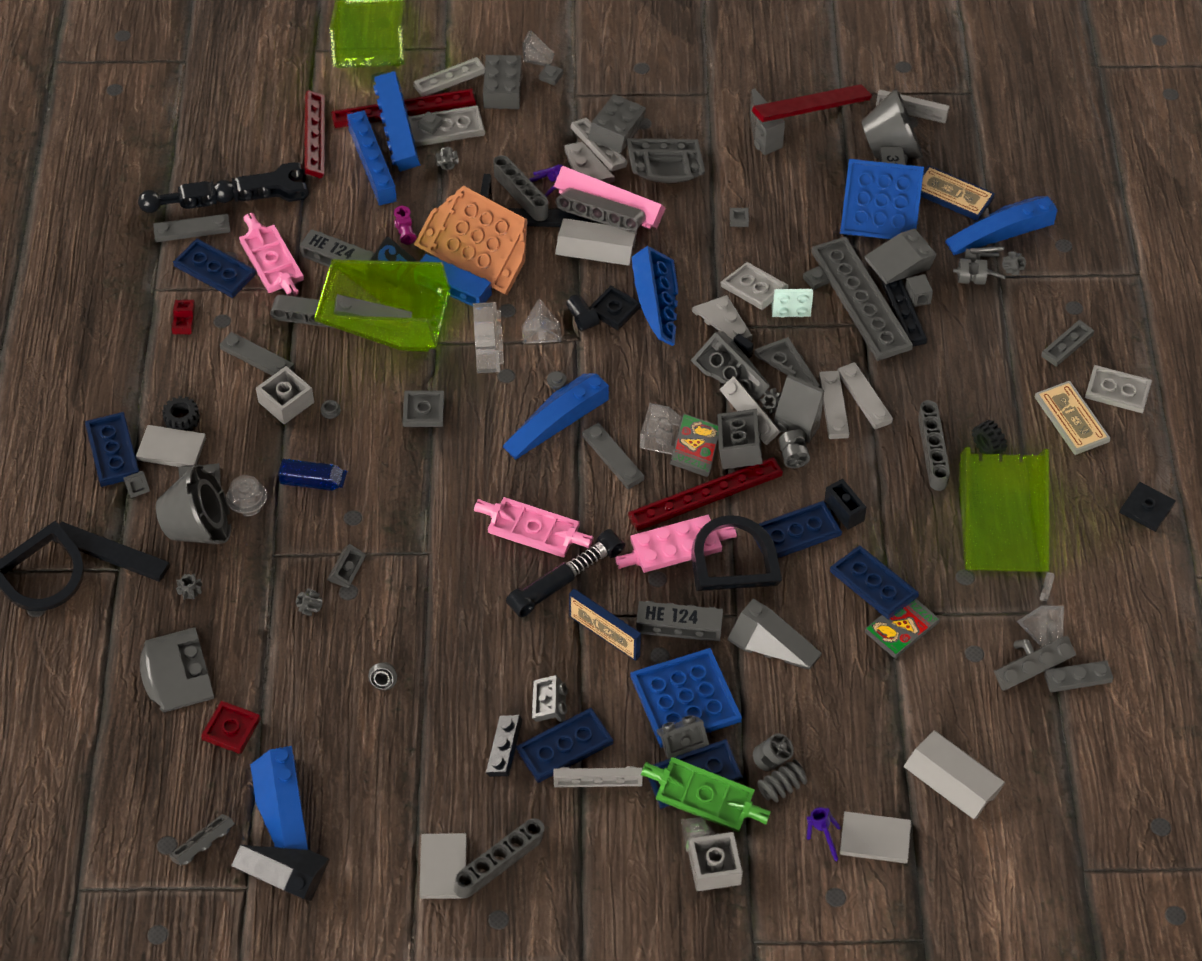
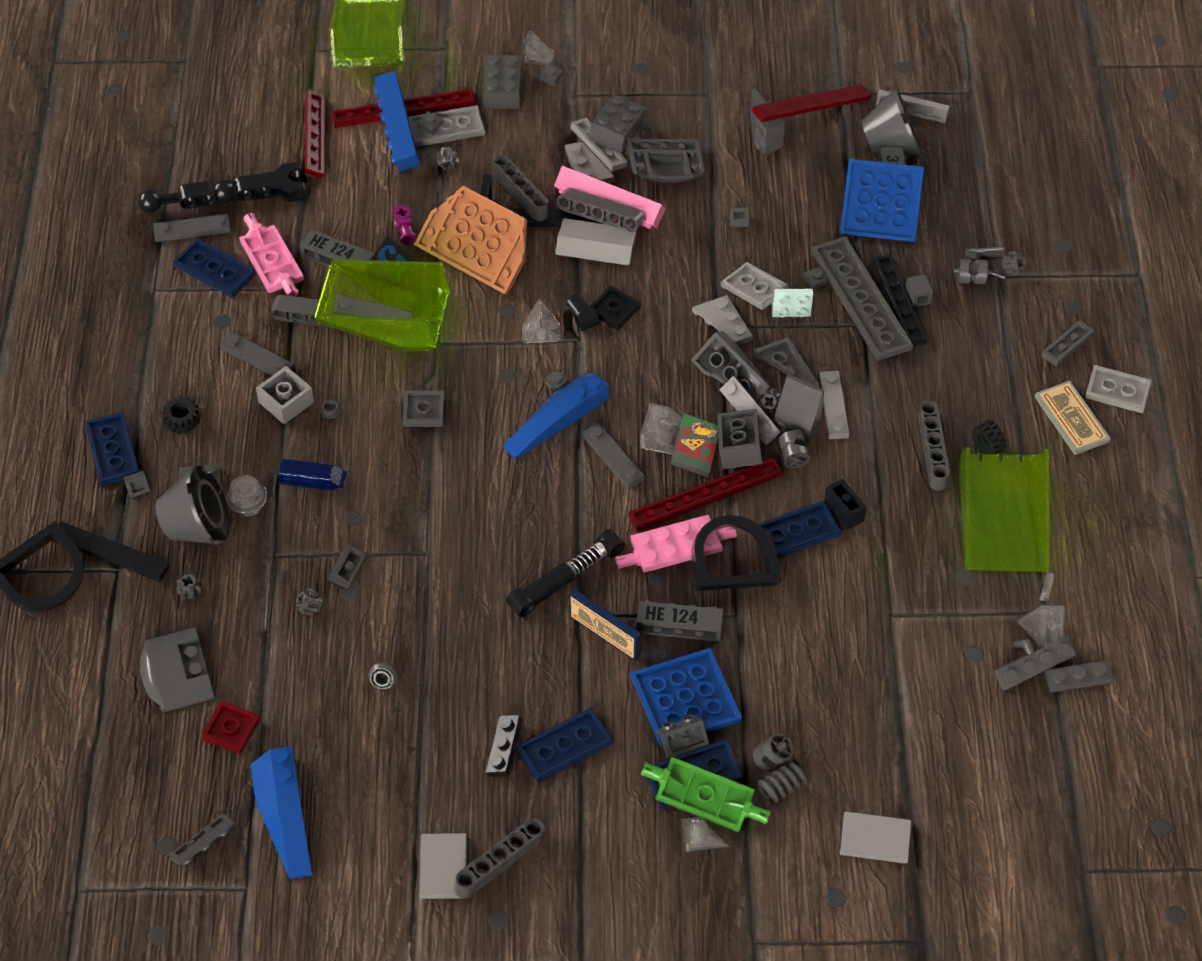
light grey tile [136,425,206,467] -> none
dark red slope [172,300,195,334] -> none
black wedge [231,845,330,901] -> none
blue brick [347,110,397,206] -> none
light grey plate [414,57,485,97] -> none
blue brick [414,254,492,310] -> none
clear brick [473,302,504,373] -> none
bright pink plate [474,497,593,558] -> none
dark purple plant [529,164,563,197] -> none
dark grey bracket [532,675,568,723] -> none
light grey plate [554,766,642,787] -> none
blue wedge [631,246,678,346] -> none
light grey brick [688,832,742,892] -> none
dark grey wedge [728,598,822,670] -> none
black plate [733,334,753,359] -> none
dark purple plant [807,807,841,861] -> none
dark blue tile [830,545,919,620] -> none
light grey plate [837,362,893,430] -> none
dark grey slope [864,228,937,284] -> none
tile [865,599,940,659] -> none
light grey slope [903,730,1006,819] -> none
tile [921,166,995,221] -> none
blue wedge [946,196,1057,255] -> none
black plate [1119,482,1176,532] -> none

